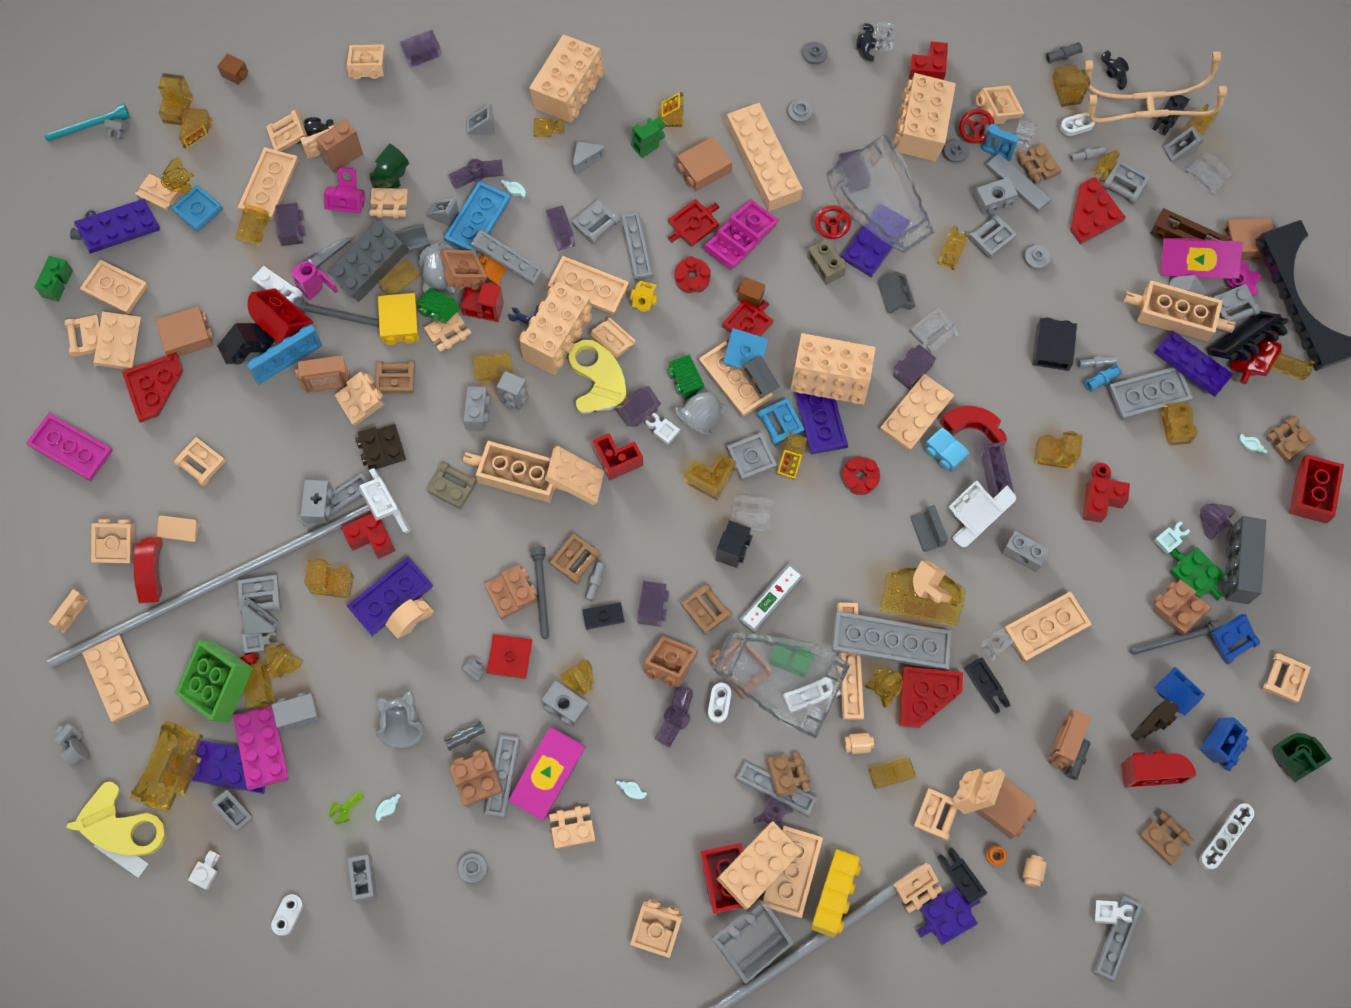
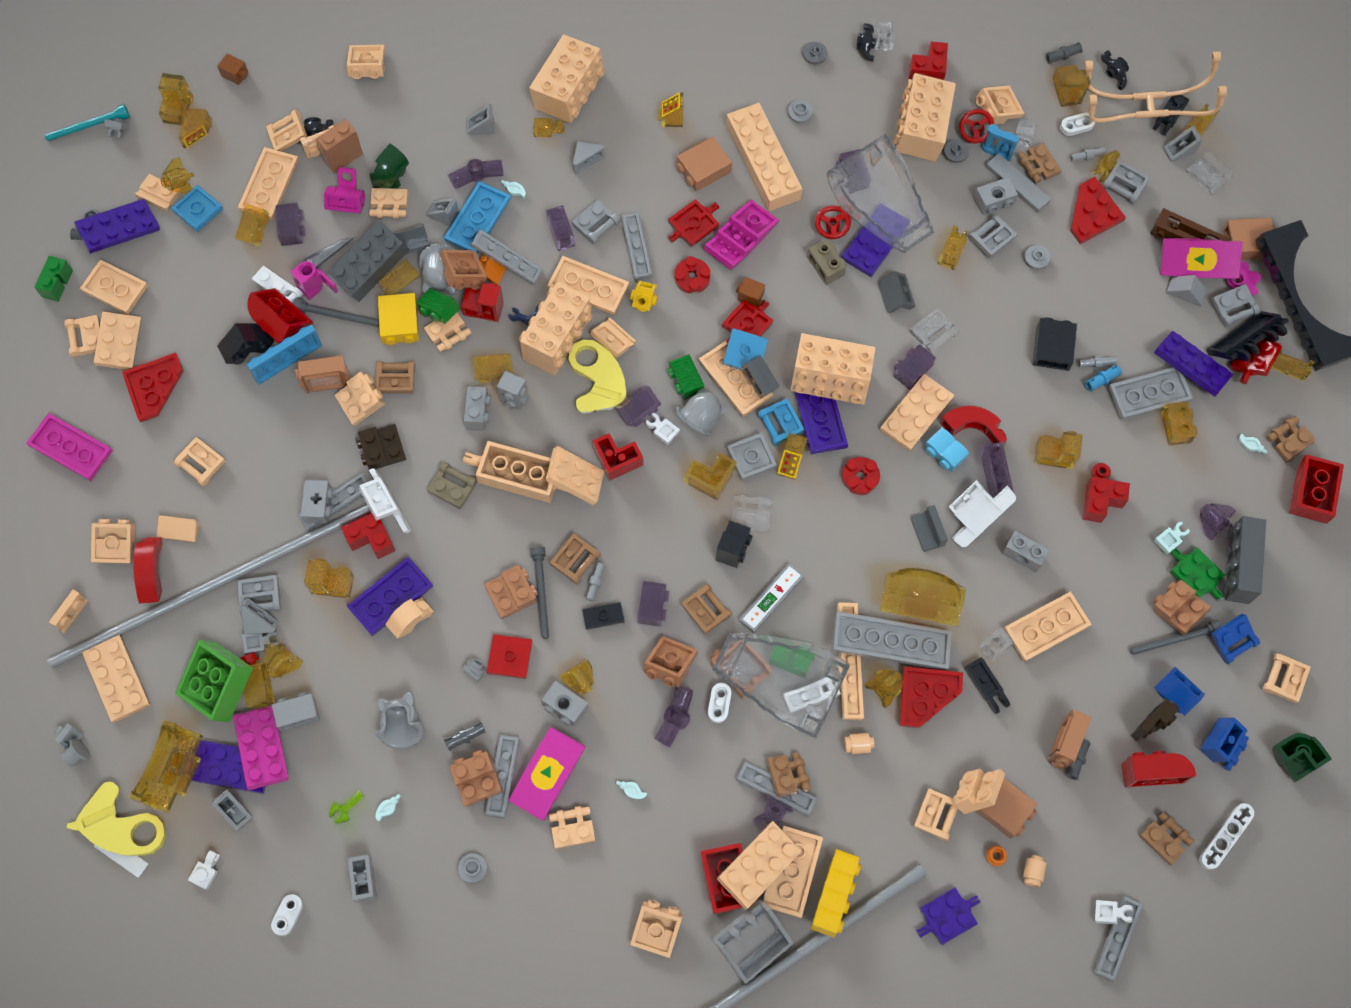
nougat brick [155,306,214,357] -> none
clear purple brick [400,30,442,68] -> none
green hips [631,117,666,158] -> none
clear yellow slope [868,758,916,789] -> none
light nougat plate [893,862,943,914] -> none
light nougat brick [913,560,952,603] -> none
black hinge [937,847,987,906] -> none
light nougat brick [1123,280,1235,342] -> none

